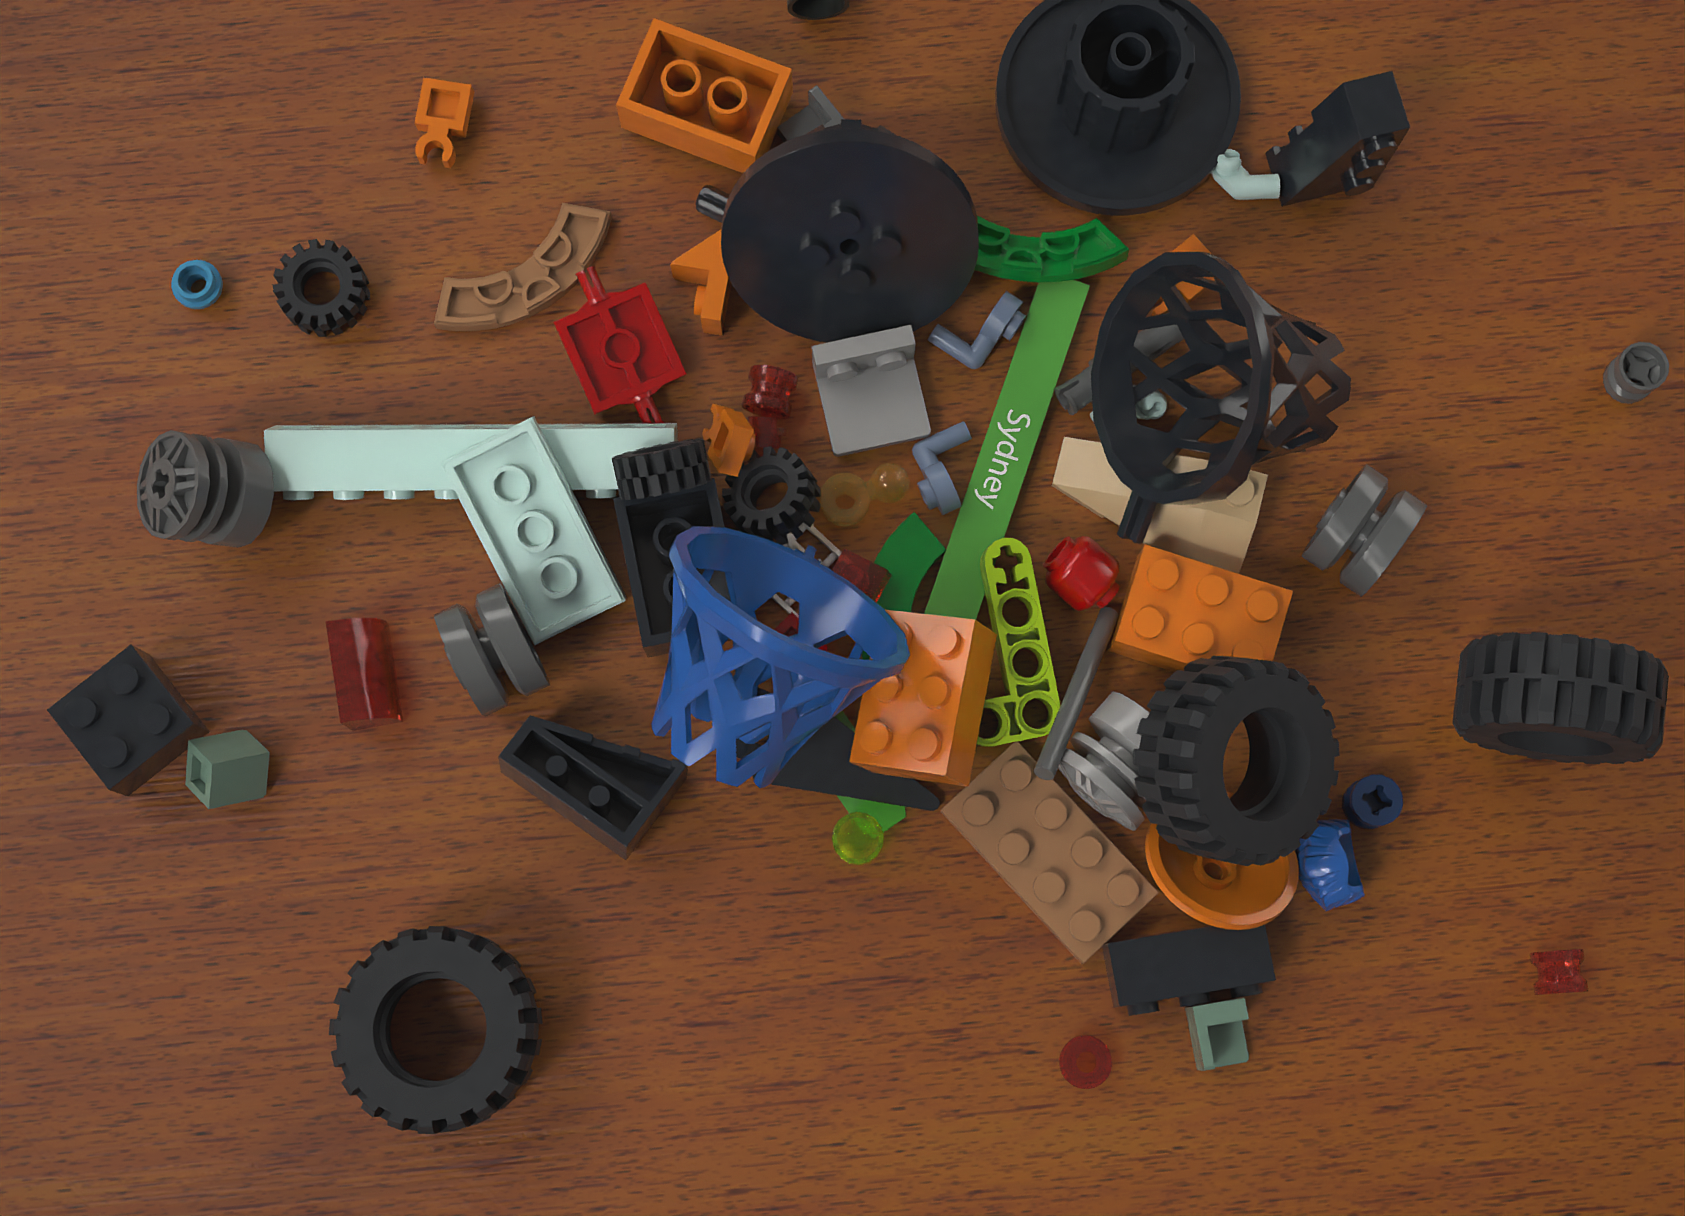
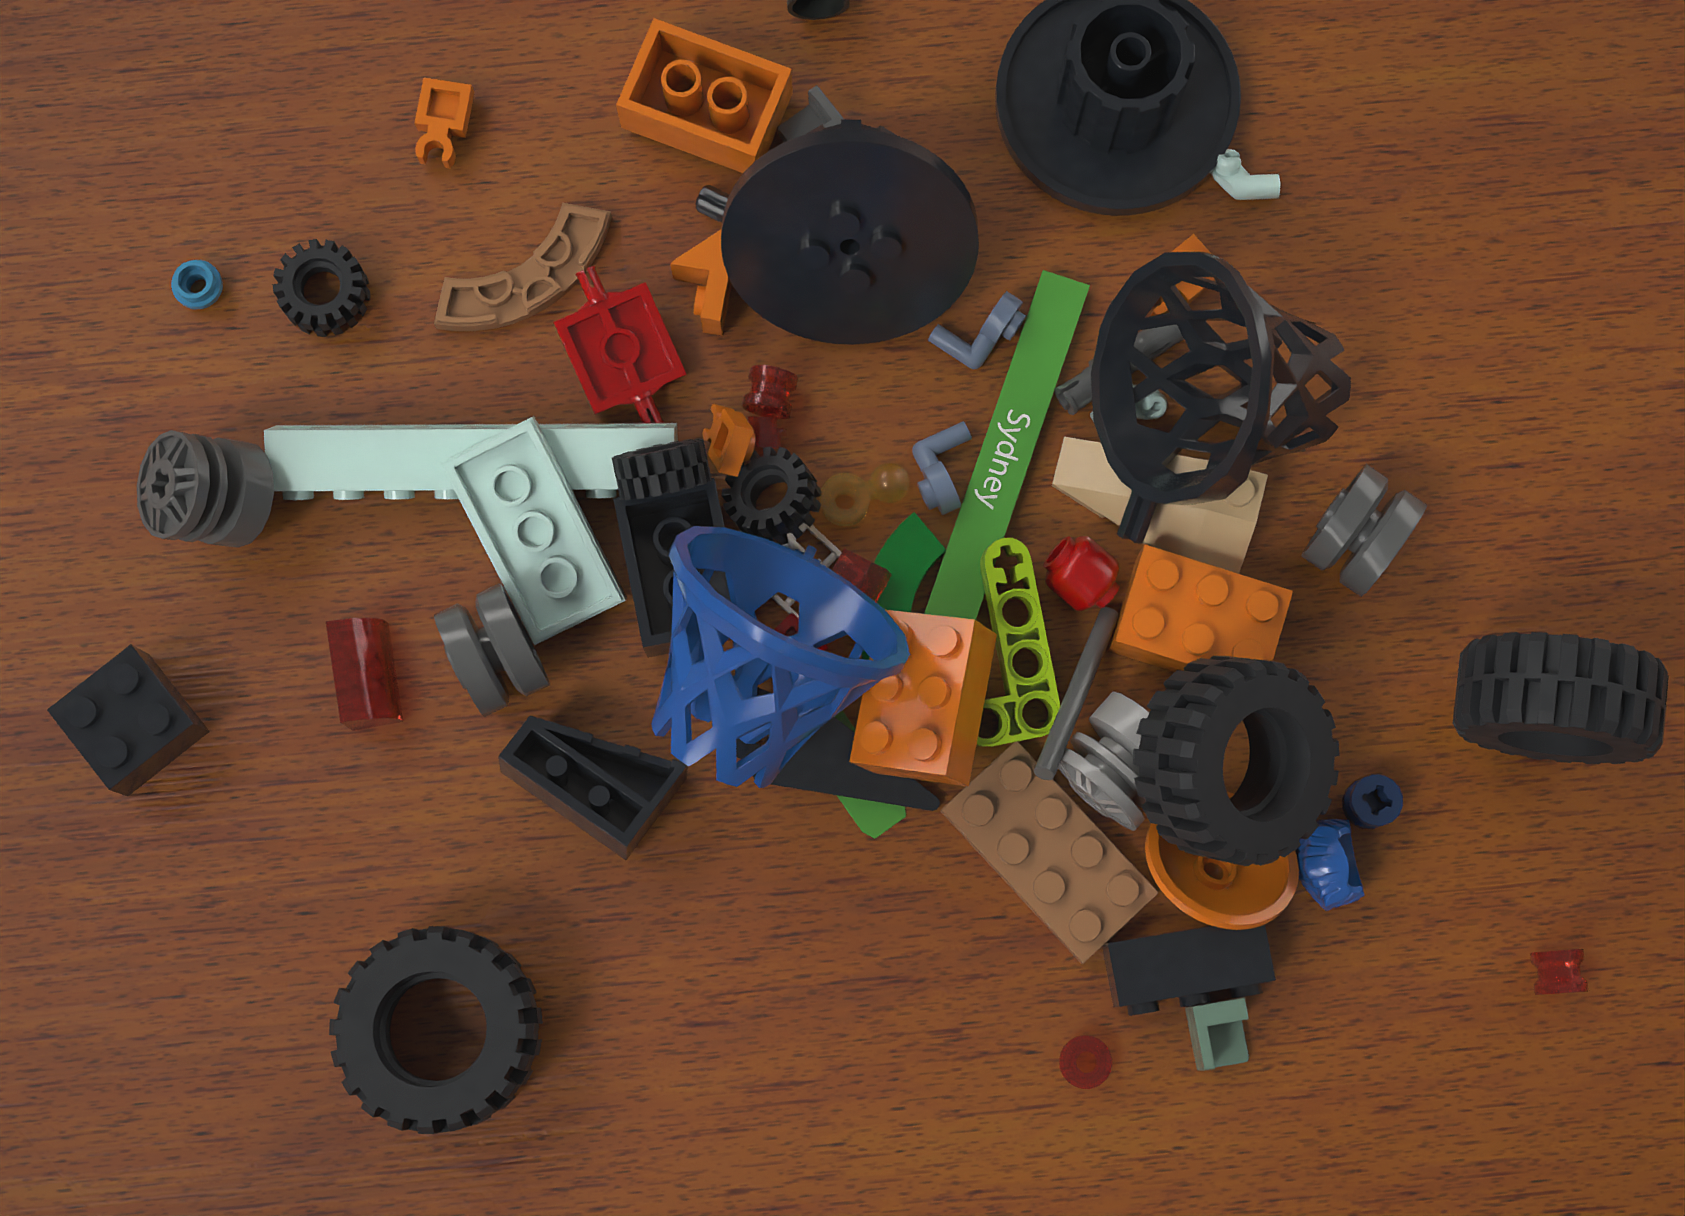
sand green panel [185,730,270,809] -> none
light grey bracket [812,325,931,457] -> none
clear neon green wheel [832,812,884,866] -> none
green tile [974,215,1129,283] -> none
black wedge [1265,71,1410,207] -> none
dark grey wheel [1603,342,1669,404] -> none

